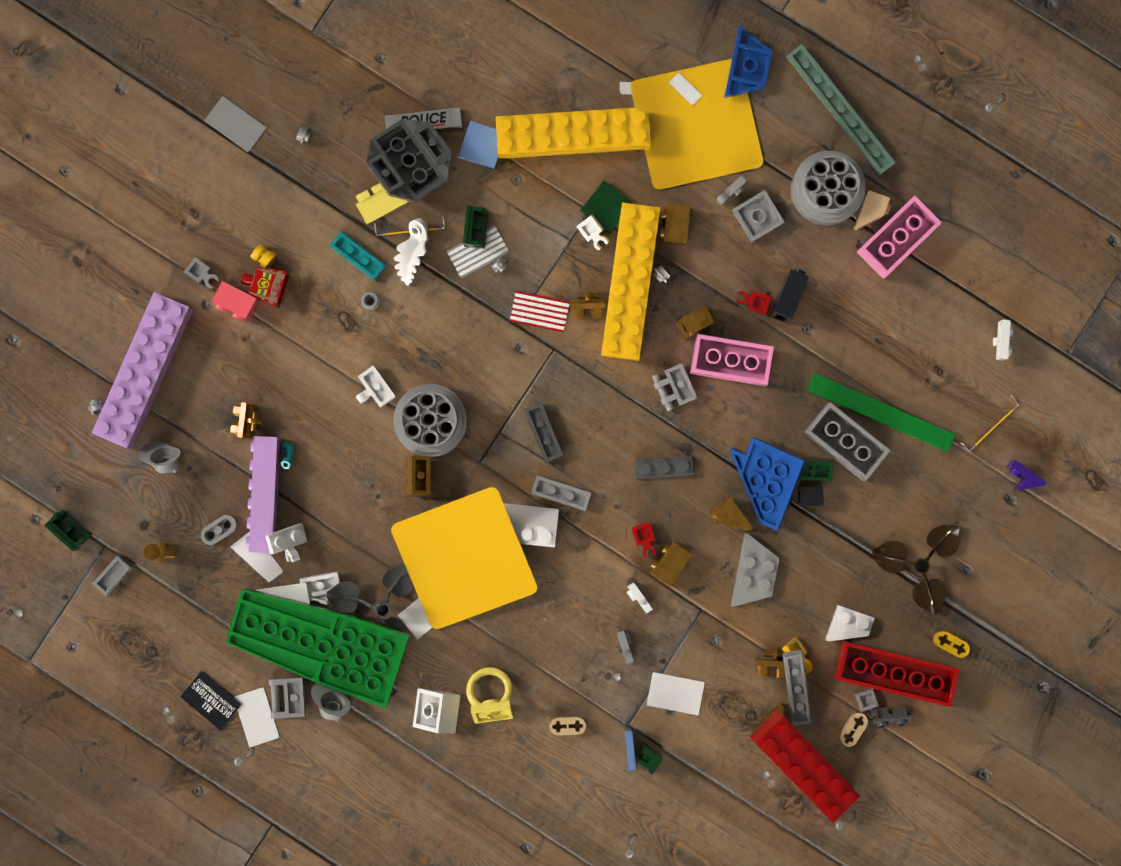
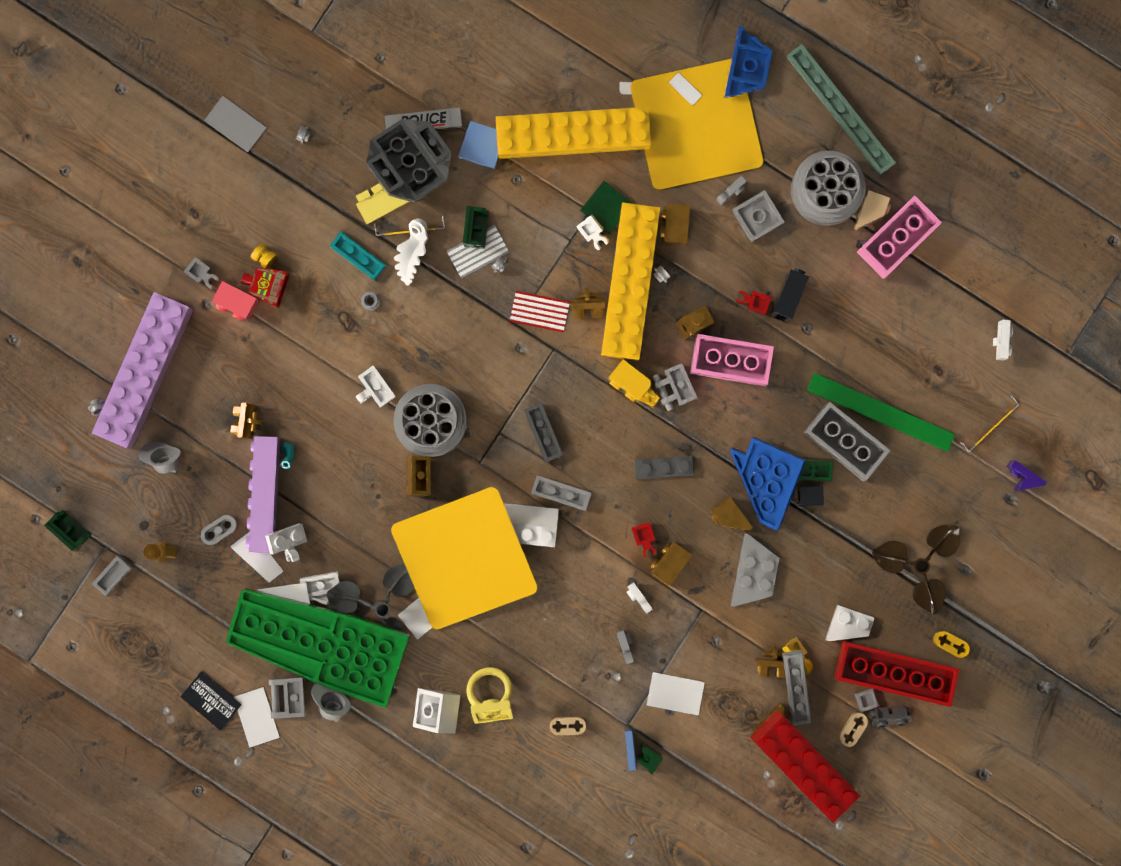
none -> yellow hinge [608,359,659,407]

